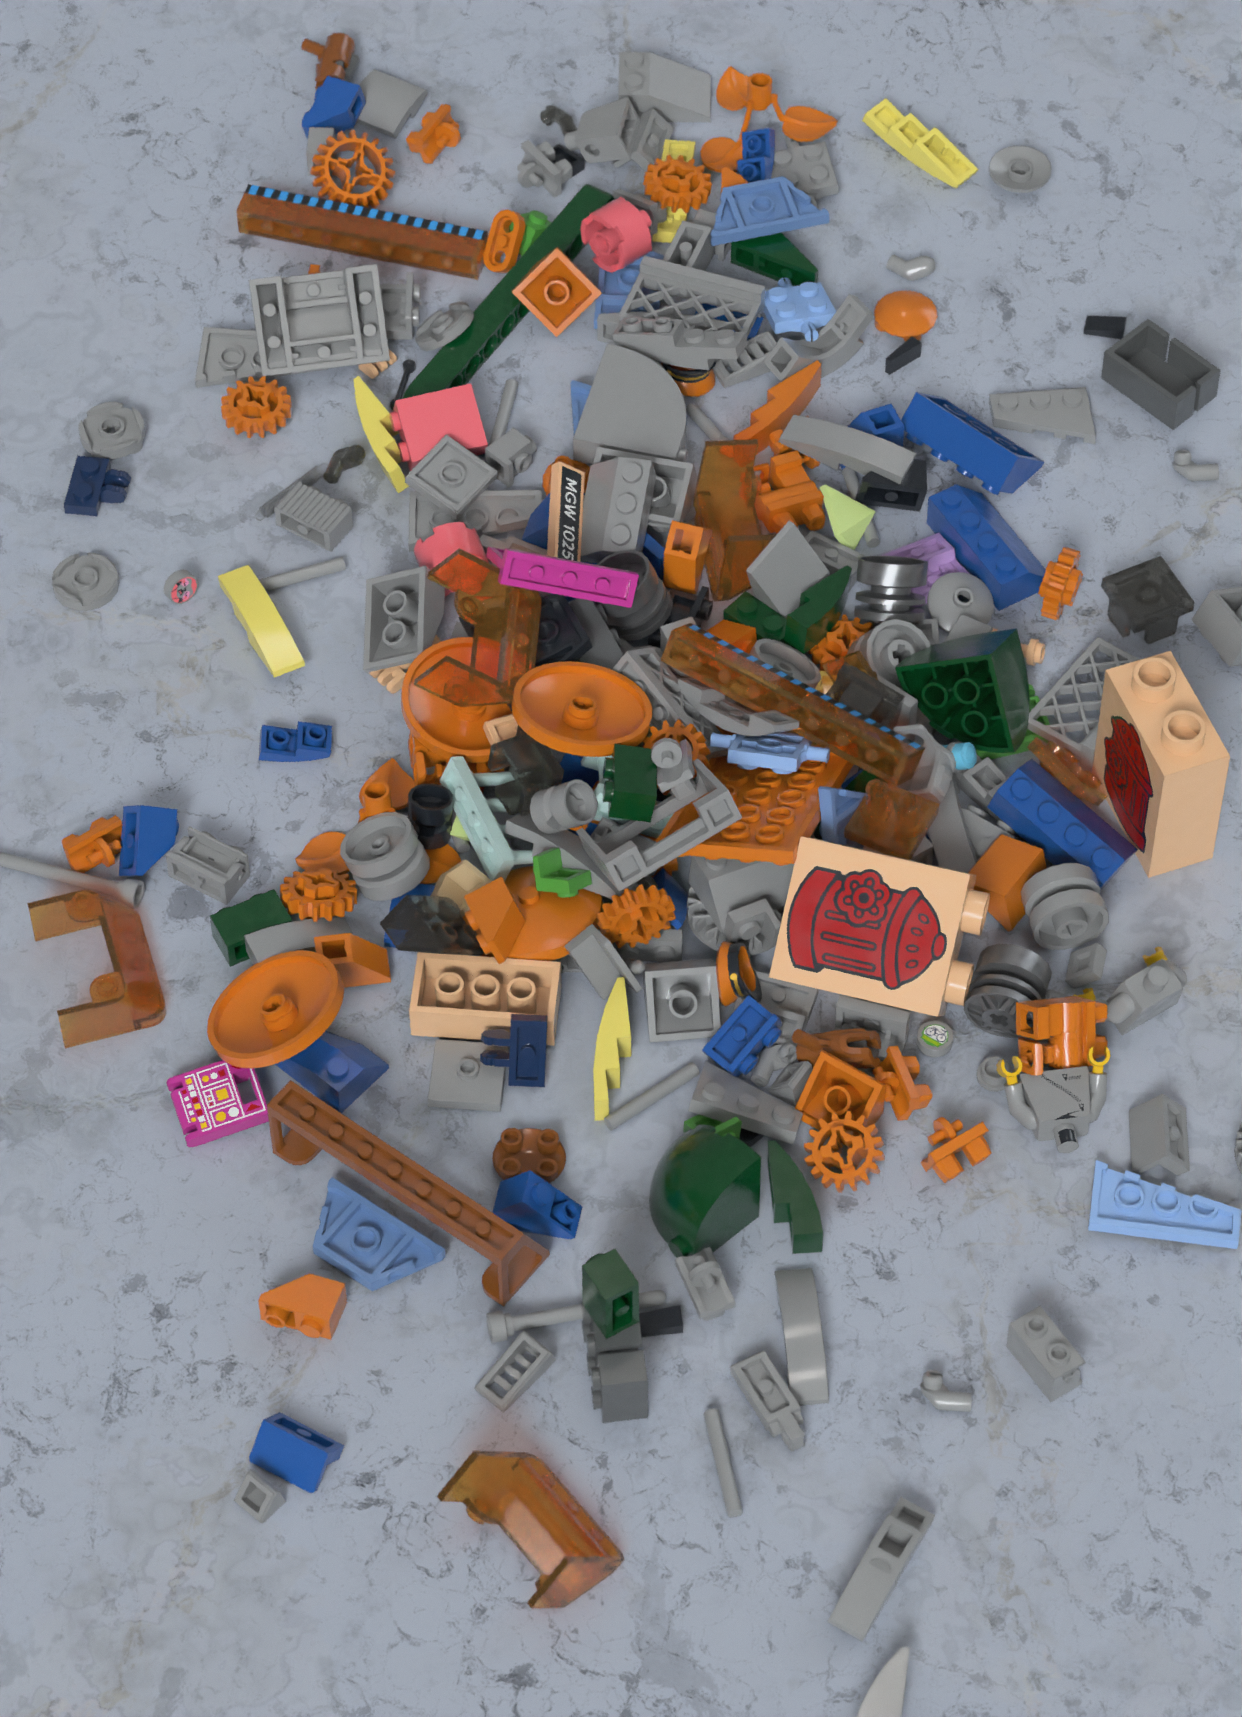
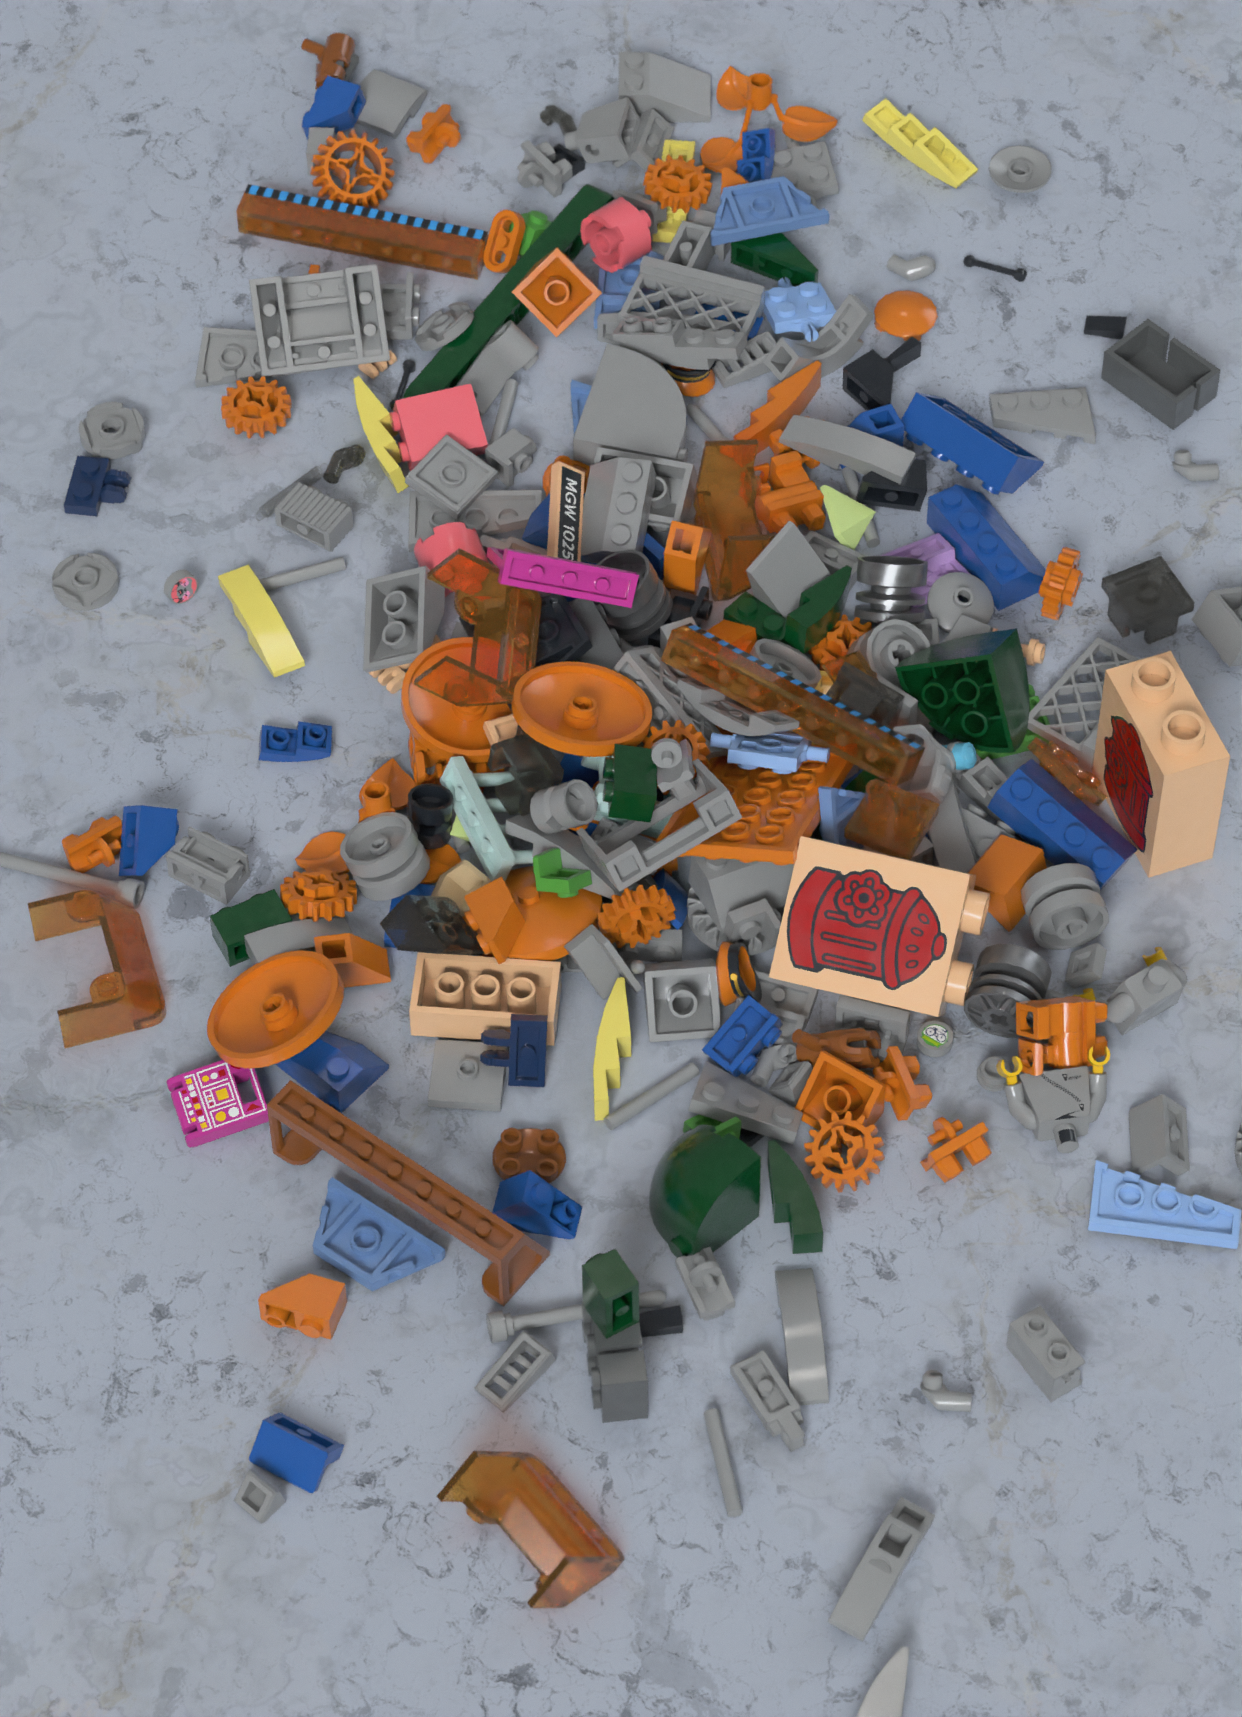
none -> light grey door [455,320,539,417]
none -> black slope [842,349,894,411]
none -> black hinge [963,255,1027,282]

